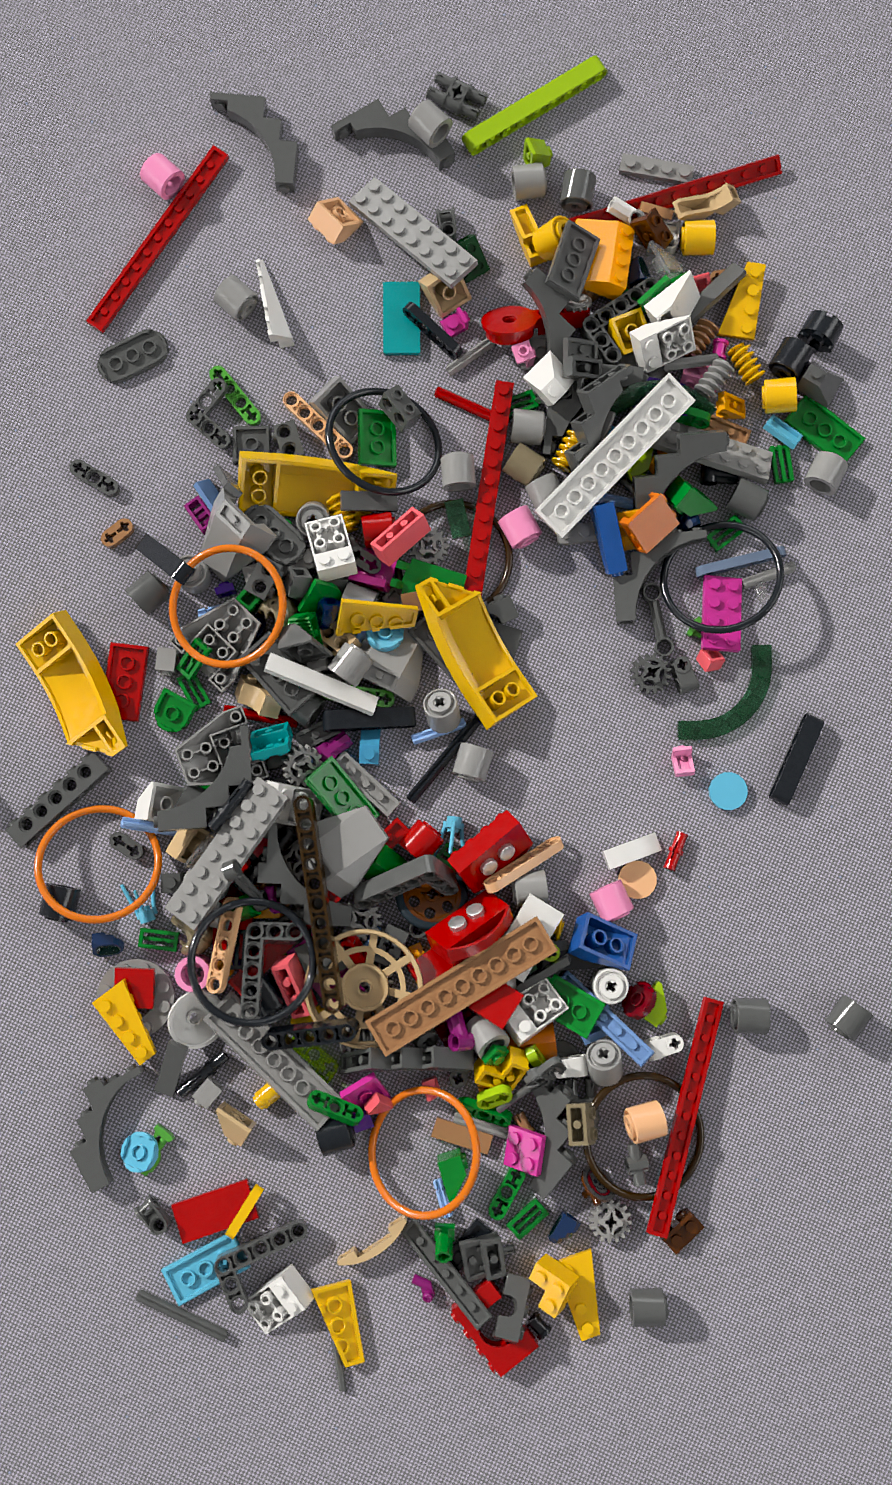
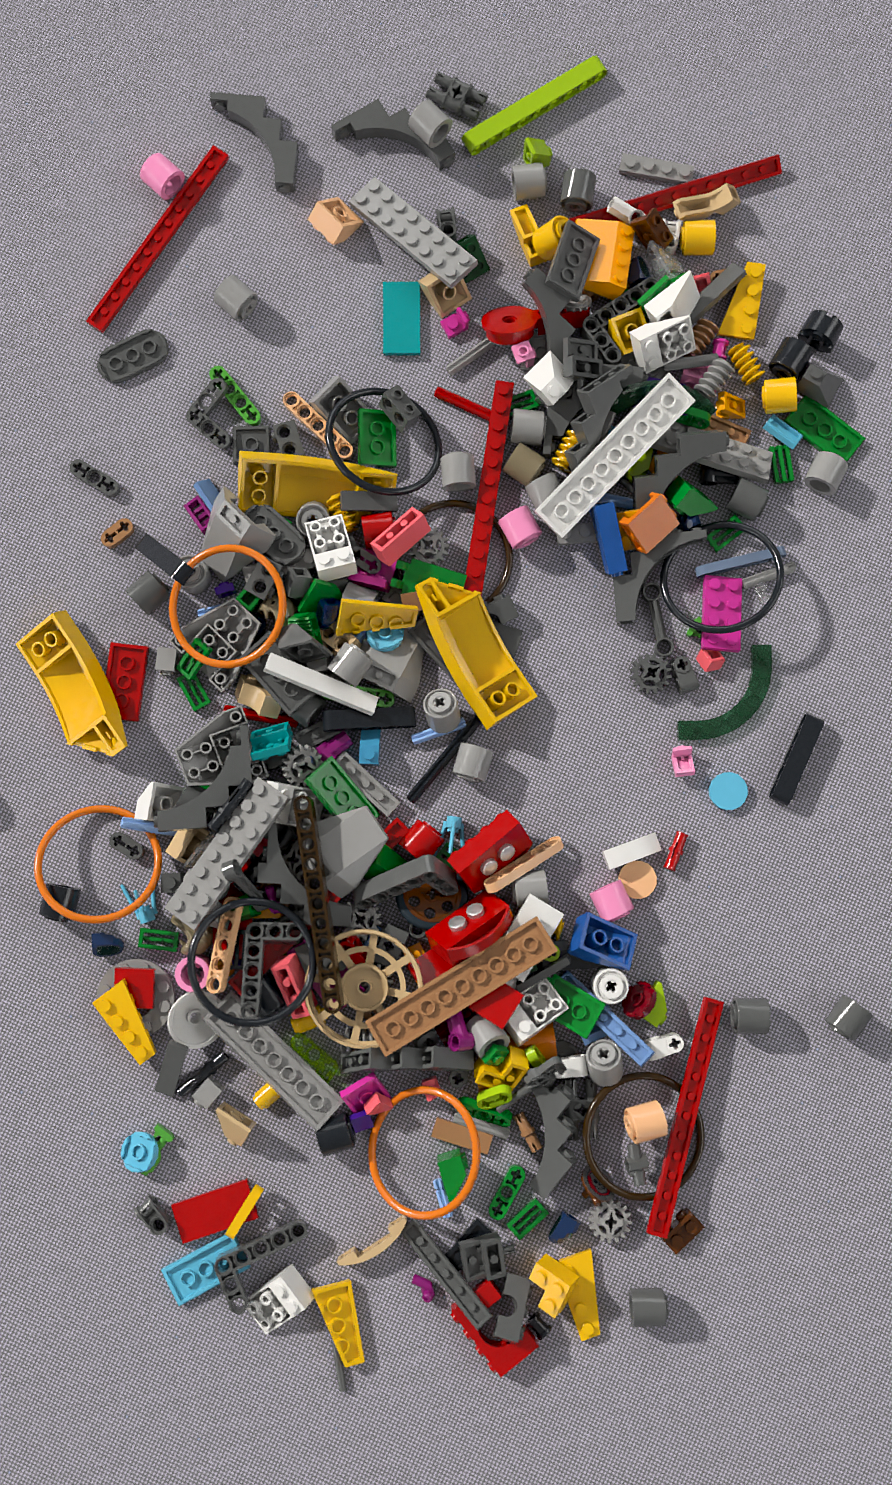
dark grey brick [5,752,113,848] -> none
dark grey arch [69,1064,146,1194] -> none
dark grey axle [136,1290,228,1342] -> none
green tile [154,687,199,732] -> none
dark grey tile [214,464,243,498] -> none
white wedge [256,259,294,348] -> none
black beam [261,1017,360,1051] -> none
green beam [307,1090,364,1126] -> none
black beam [402,302,463,360] -> none
green piece [434,1222,455,1263] -> none
clear green plate [444,498,471,540] -> none
dark pink plate [504,1124,546,1177] -> none
dark tan brick [566,1102,598,1146] -> none
medium nougat beam [639,201,674,221] -> none

